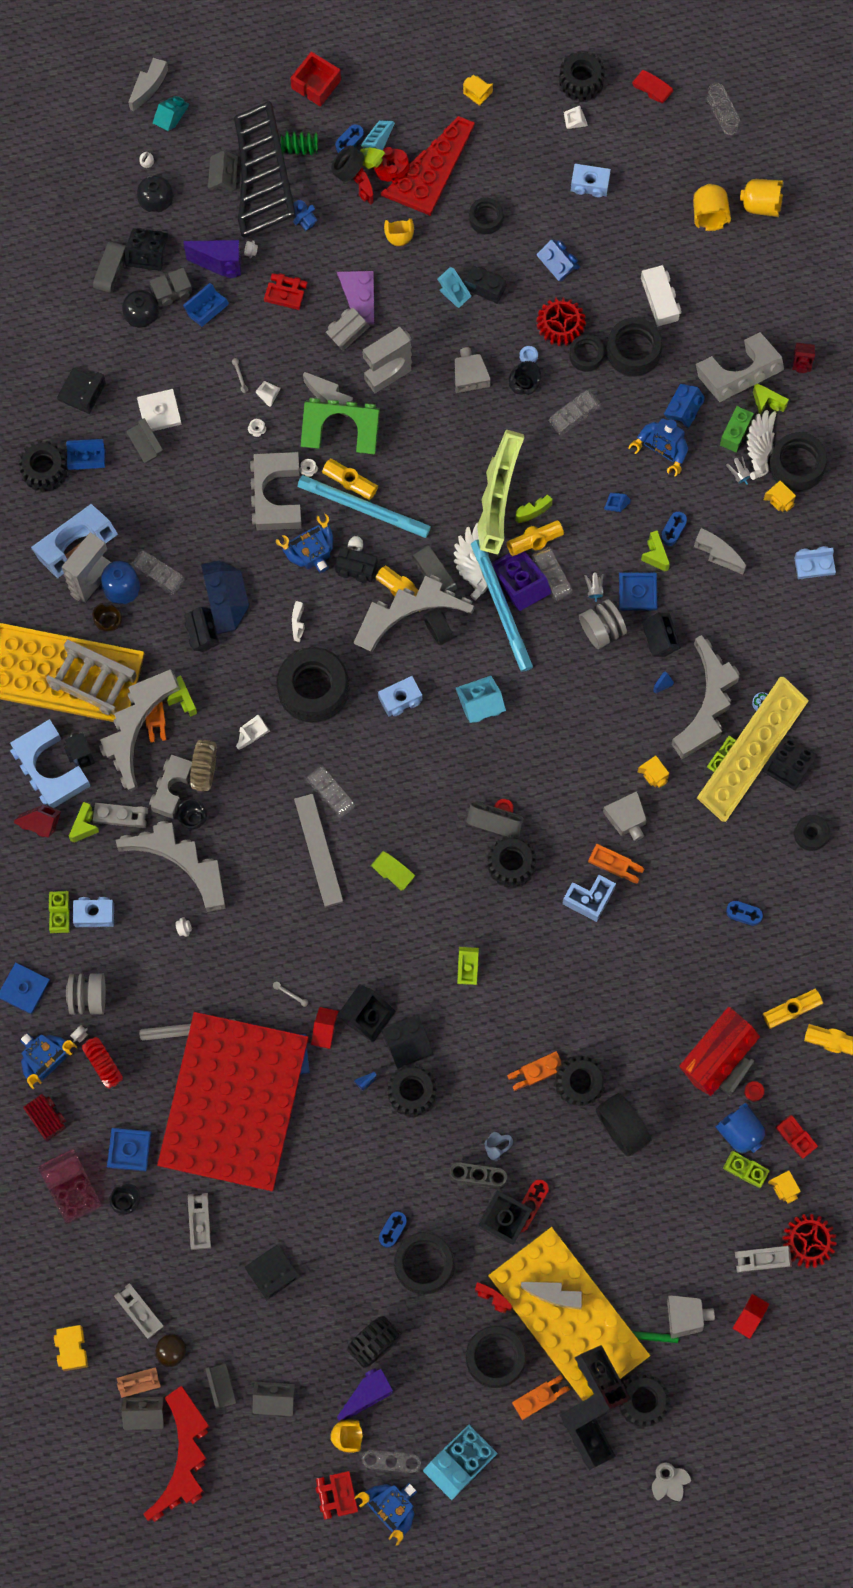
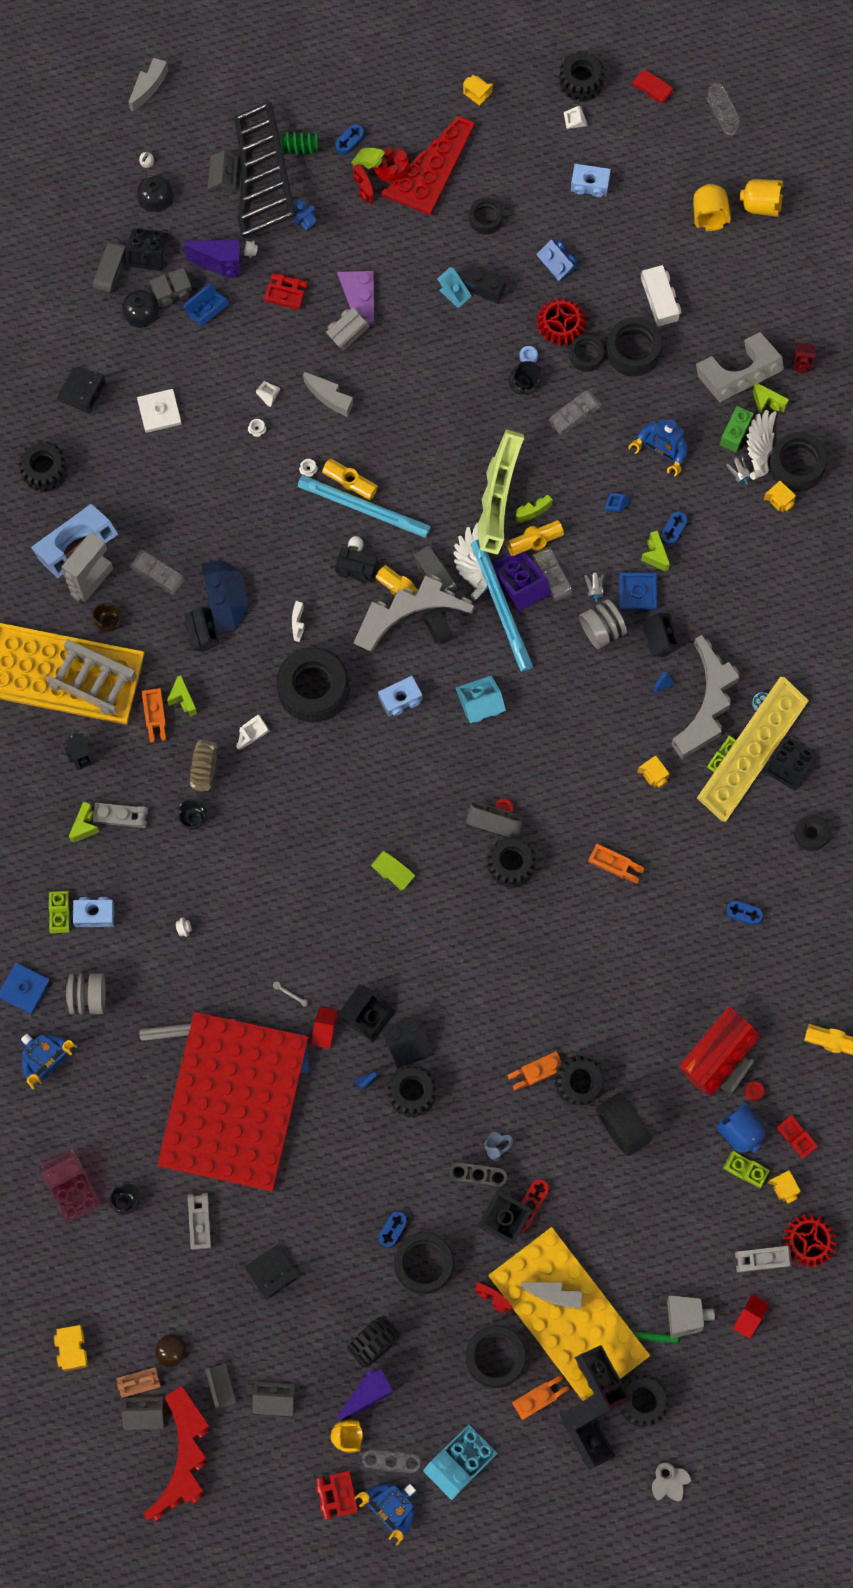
light blue arch [10,719,90,808] -> none
dark red slope [14,804,61,838] -> none
dark red brick [23,1094,66,1142] -> none
blue bracket [66,439,105,470] -> none
white plate [70,1025,88,1043] -> none
red gear [82,1037,123,1088] -> none
light grey arch [99,669,180,791] -> none
blue cylinder [101,561,140,604] -> none
blue plate [107,1128,152,1172] -> none
light grey plate [114,1283,164,1340] -> none
light grey arch [116,821,226,912] -> none
dark grey panel [127,418,164,463] -> none
light grey arch [149,755,192,819] -> none
teal slope [153,96,189,131] -> none
light grey hinge [232,358,248,393] -> none
light grey arch [250,452,301,530] -> none
blue torso [276,513,333,573] -> none
red piece [290,52,341,107] -> none
light grey tile [294,794,343,908] -> none
bright green arch [301,398,380,454] -> none
clear beam [306,766,356,819] -> none
black tyre [331,145,364,182] -> none
medium azure slope [361,121,395,150] -> none
light grey arch [363,327,412,393] -> none
yellow hair [384,218,414,246] -> none
light grey torso [455,347,490,393] -> none
lime slope [457,947,479,985] -> none
light blue brick [563,875,616,922] -> none
light grey torso [603,791,646,841] -> none
blue bracket [664,384,705,427] -> none
light grey slope [694,528,746,575] -> none
yellow piece [762,989,823,1029] -> none
light blue bracket [794,546,836,579] -> none

